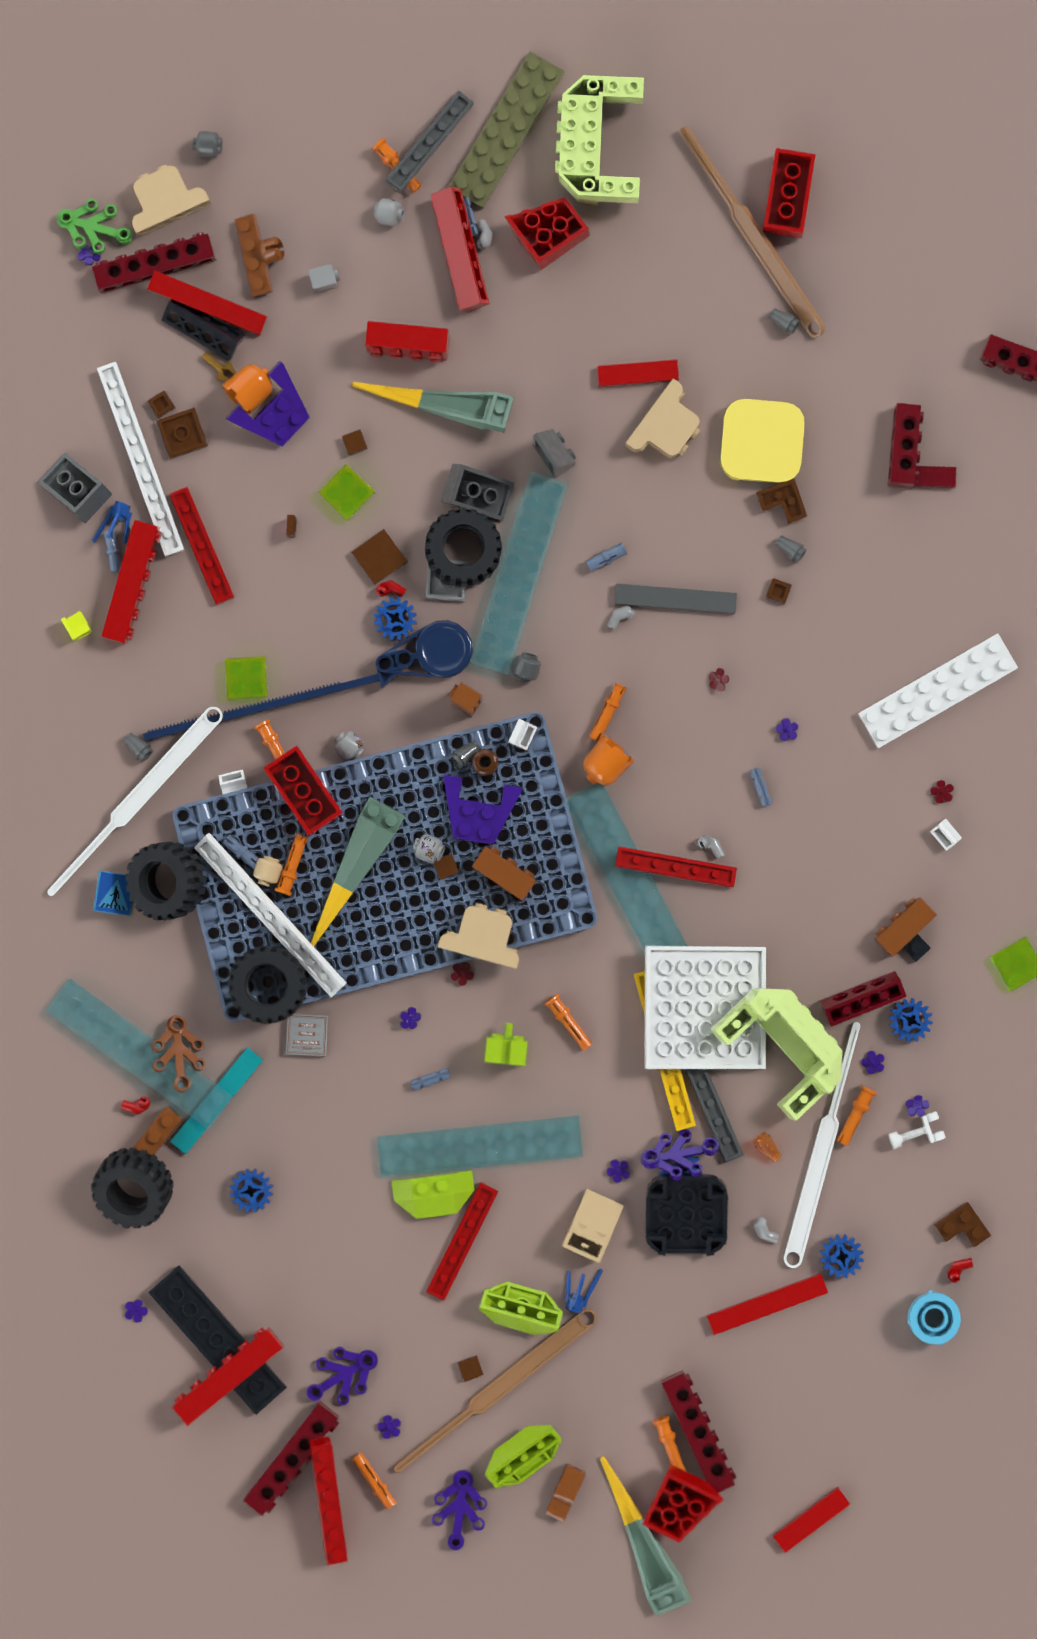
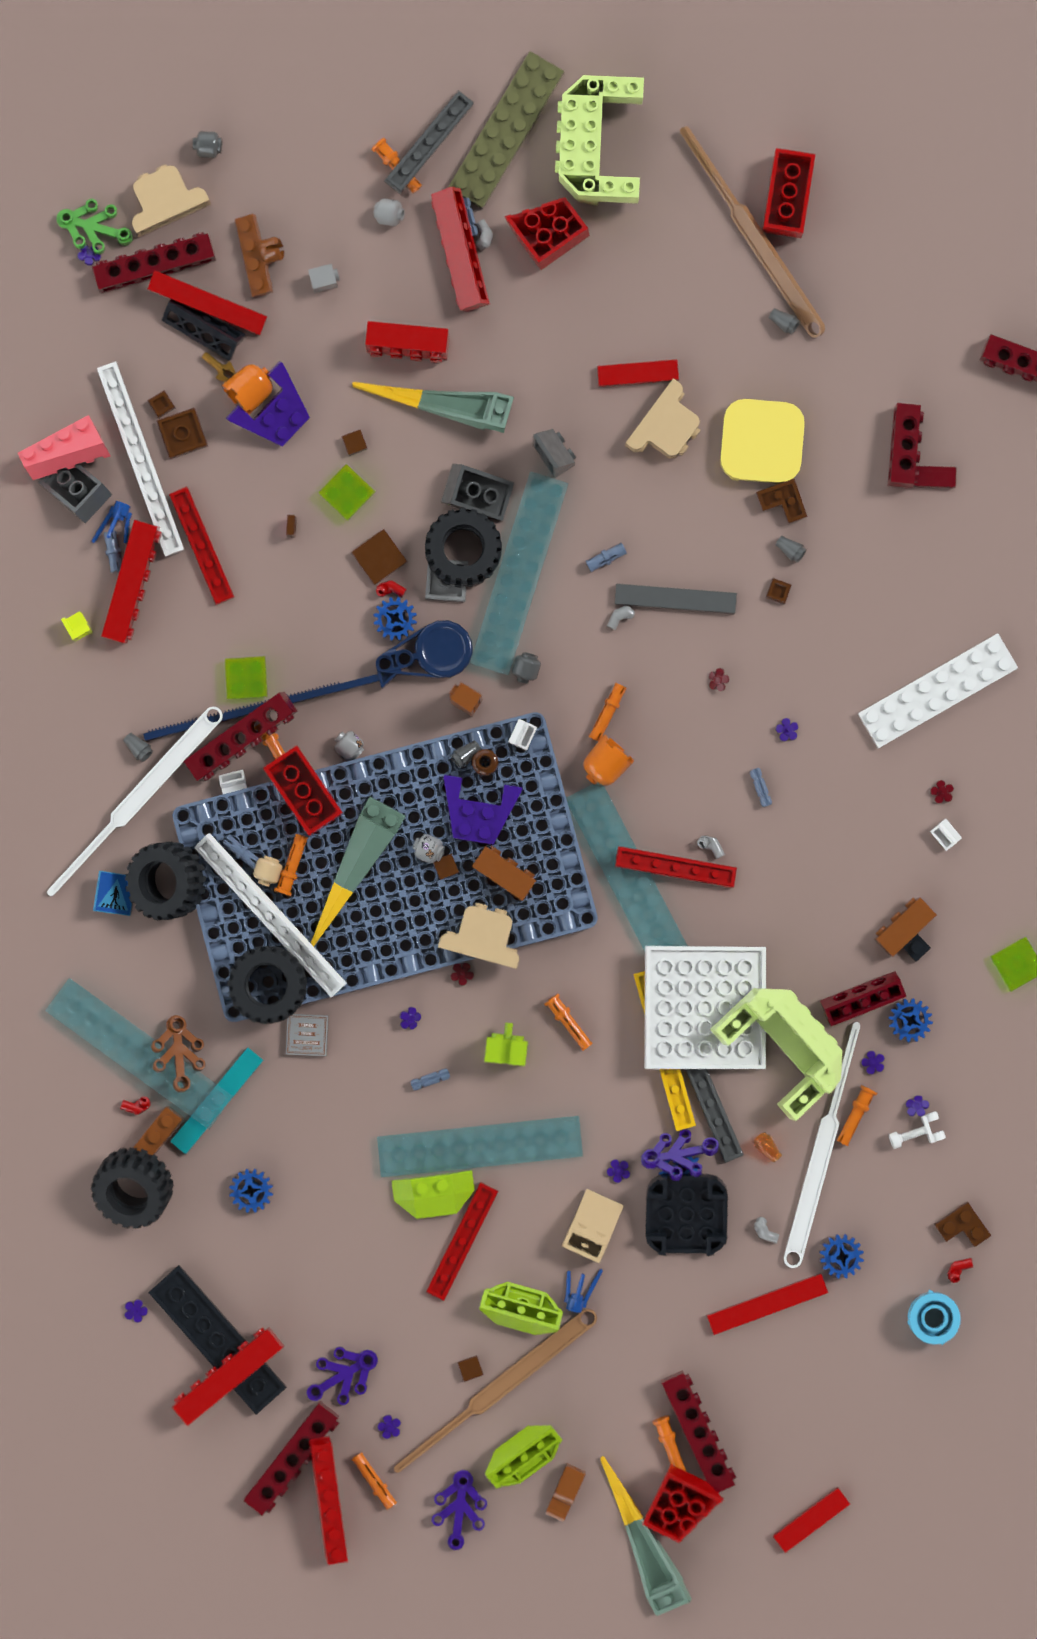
none -> coral wedge [18,415,111,480]
none -> dark red brick [184,691,298,782]

